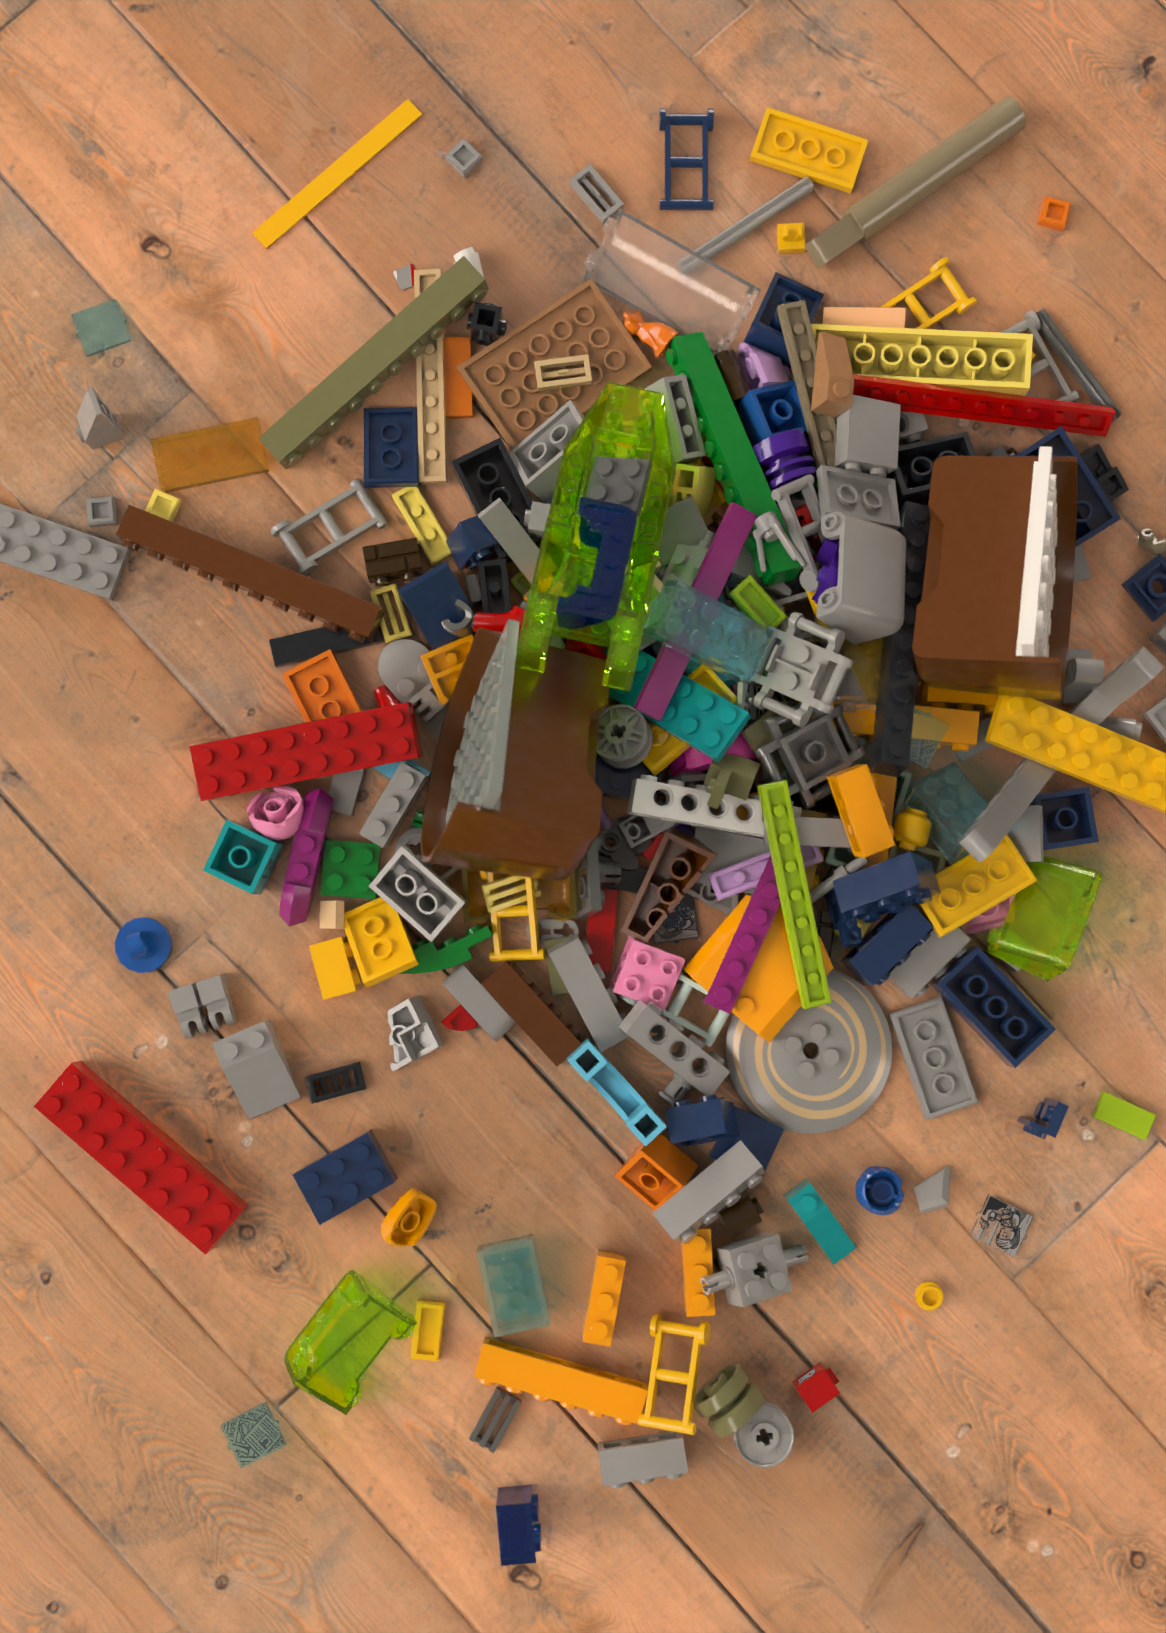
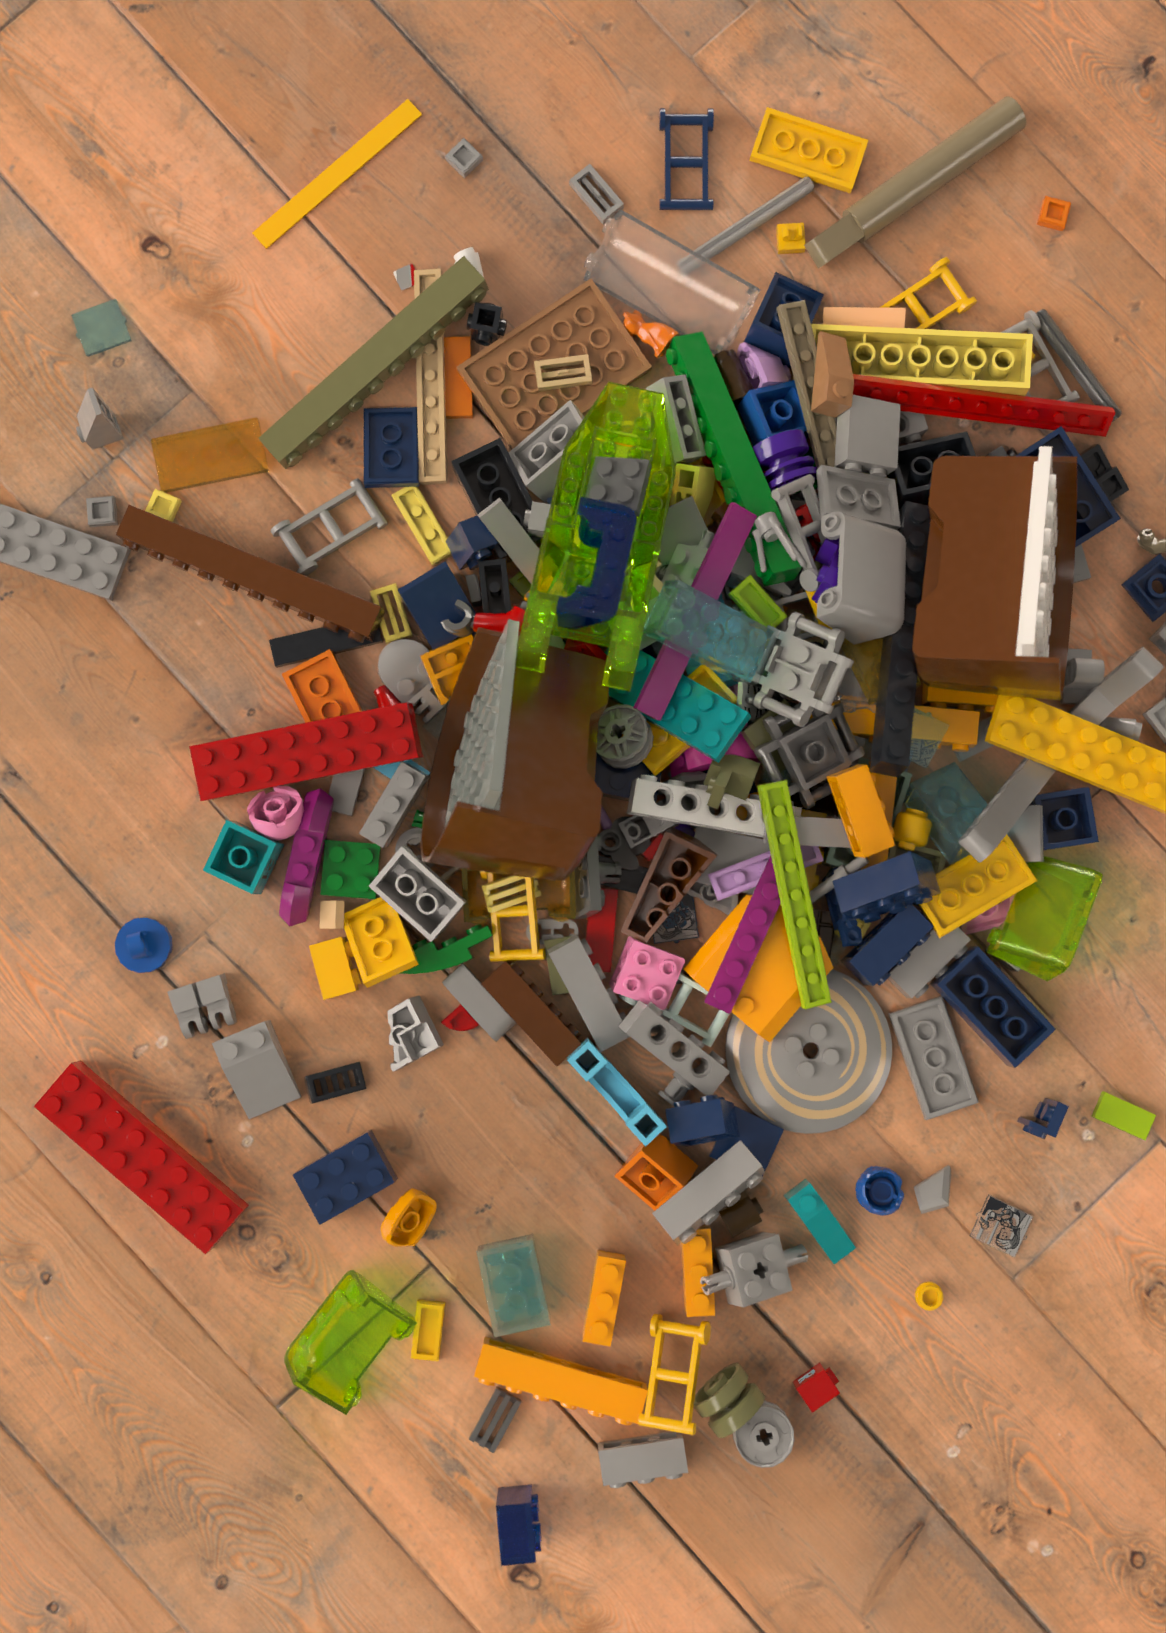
clear light blue piece [221,1402,286,1468] -> none
dark brown brick [362,537,424,586] -> none

